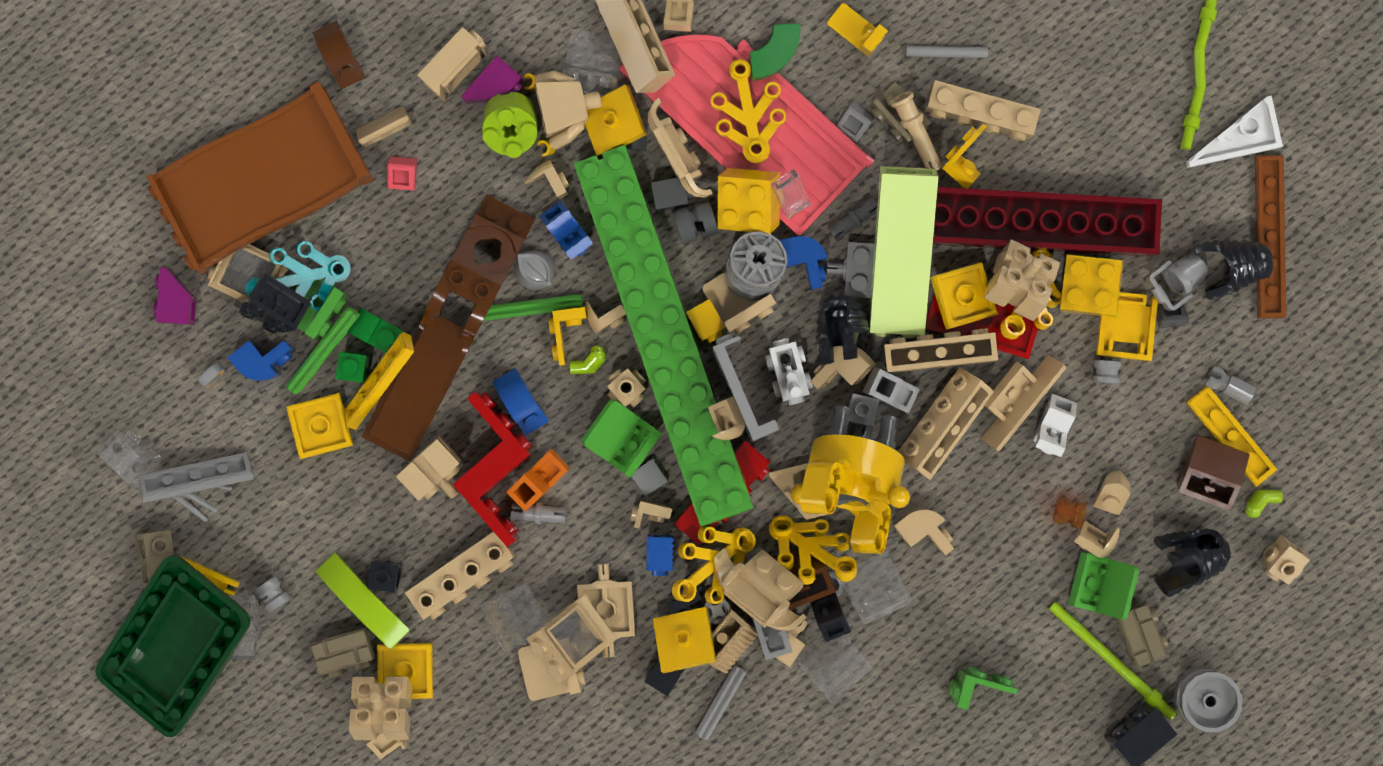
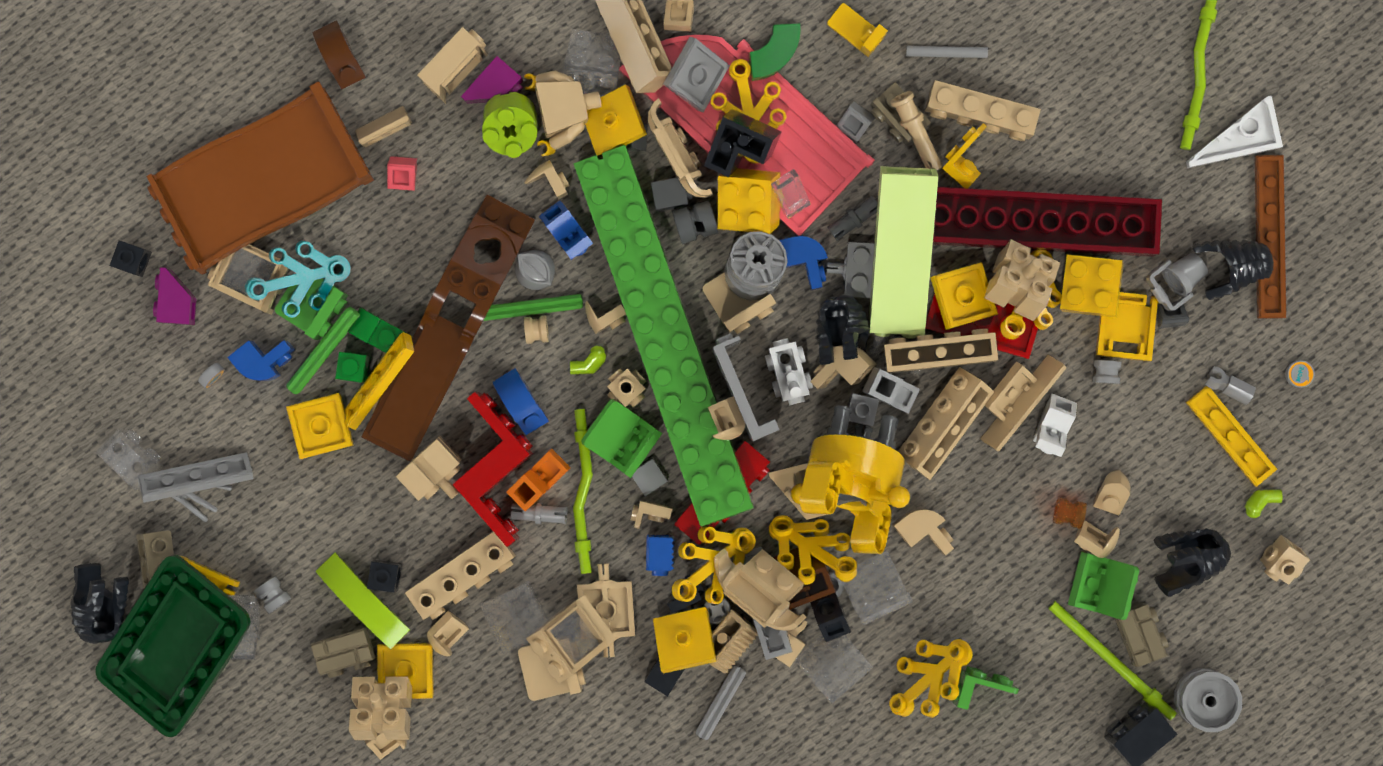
black bracket [234,273,311,334] -> none
yellow bracket [548,307,587,366] -> none
yellow brick [686,299,726,343] -> none
reddish brown slope [1177,434,1250,511] -> none
none -> black hair [70,563,129,644]
none -> black brick [109,240,152,277]
none -> tan plate [427,611,469,656]
none -> tan wheel [524,315,549,344]
none -> lime bar [573,409,593,574]
none -> light grey tile [663,37,730,112]
none -> black brick [704,109,782,177]
none -> yellow plant [889,639,973,718]
none -> light grey tile [1285,361,1315,388]

